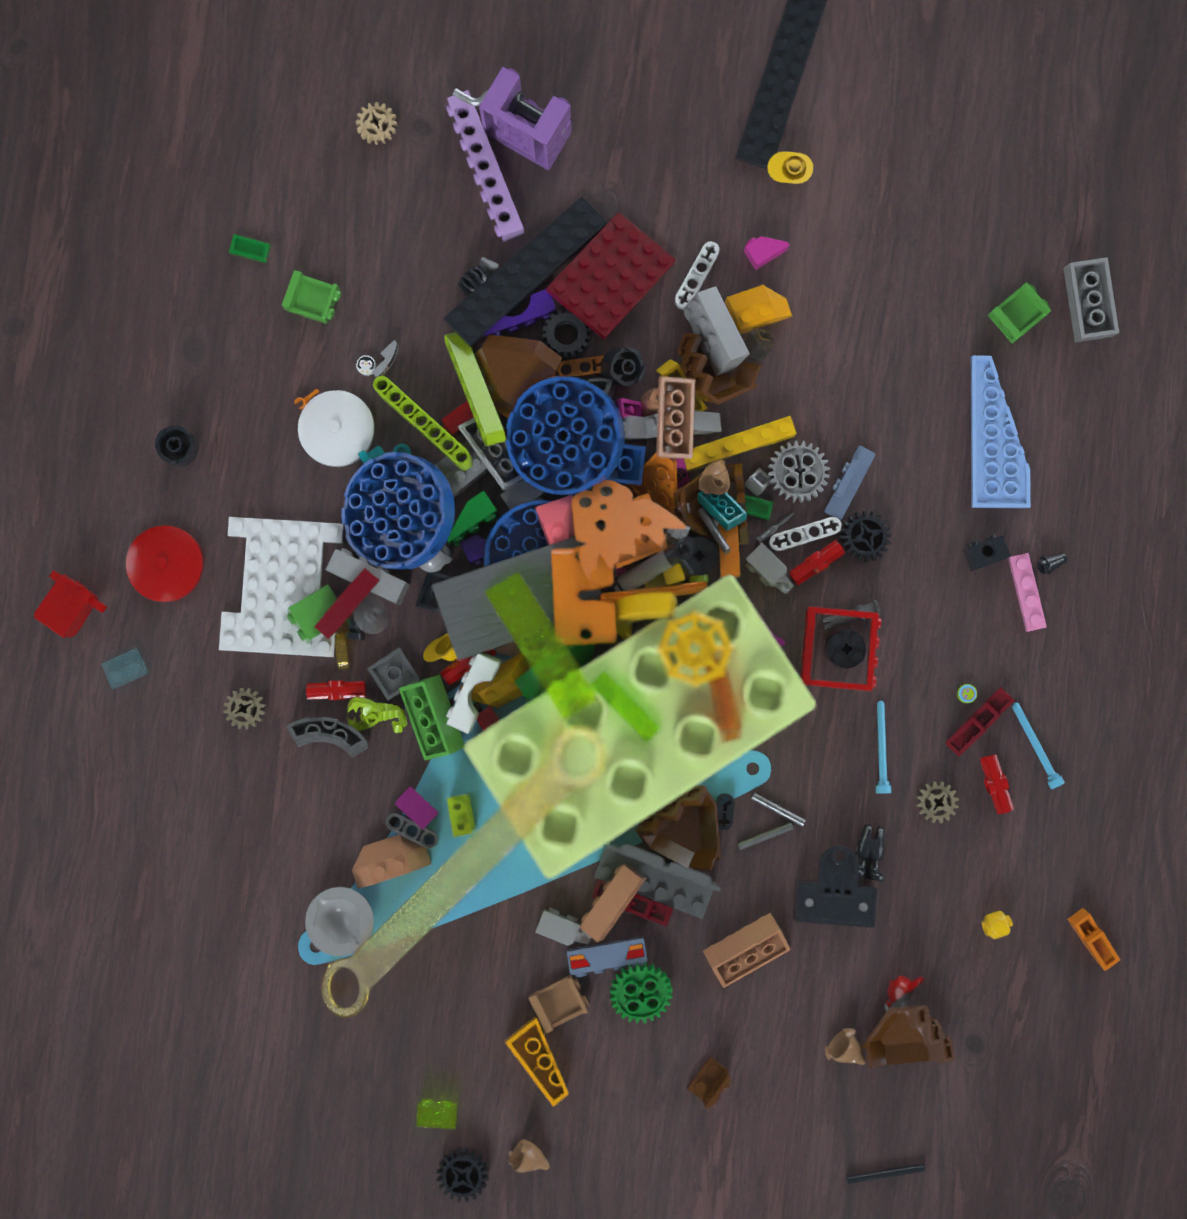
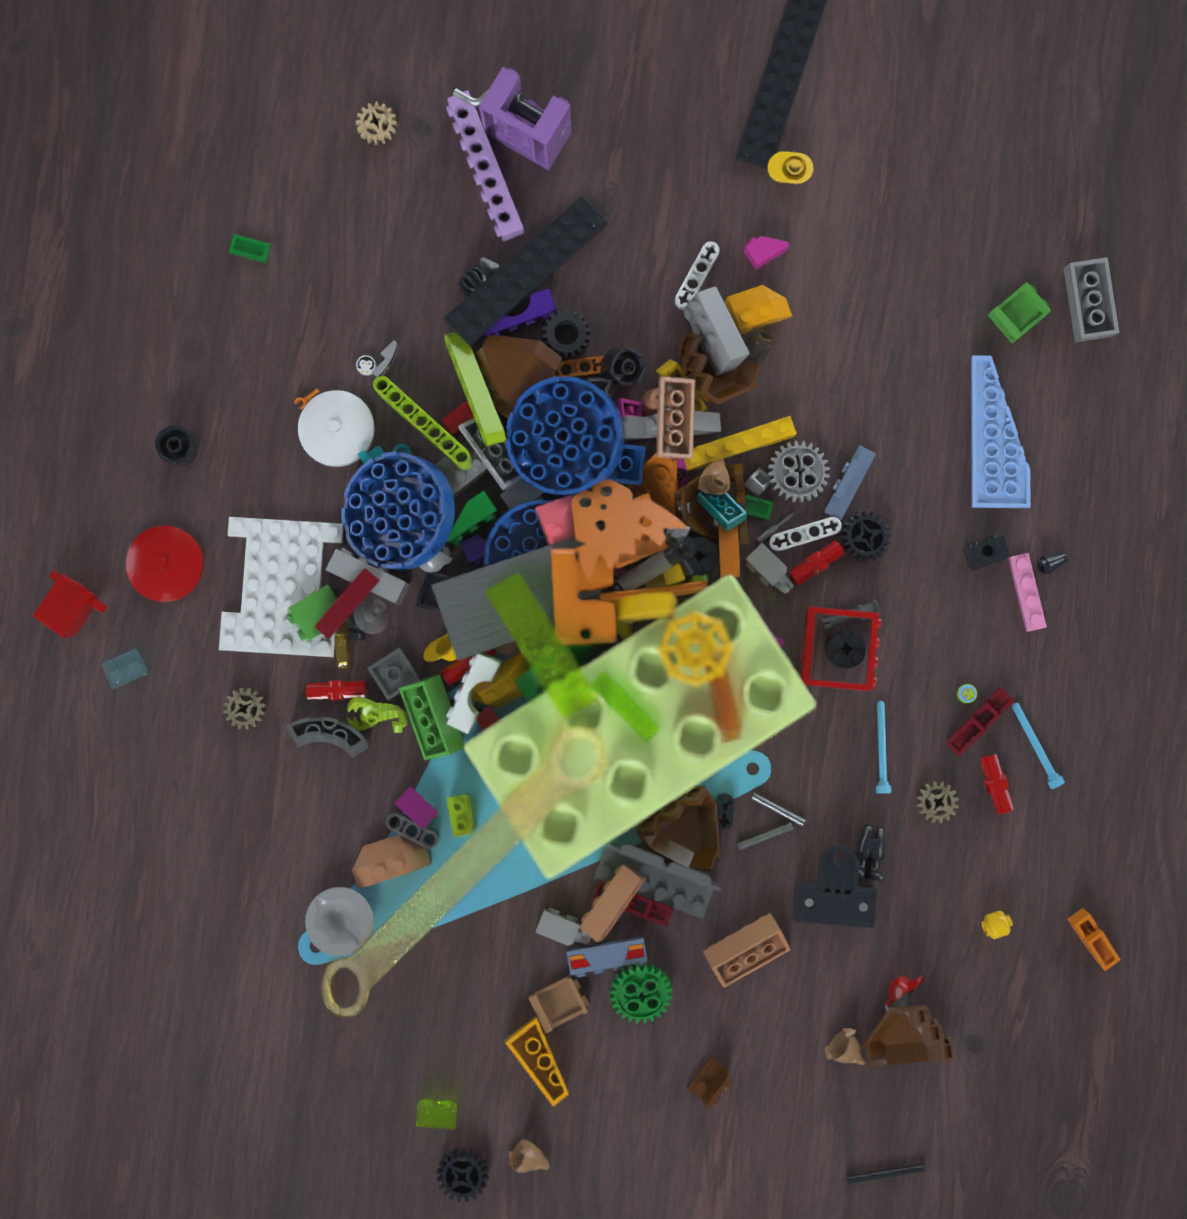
bright green panel [282,270,341,324] -> none
dark red plate [546,212,676,340] -> none
flat silver bar [698,507,731,554] -> none

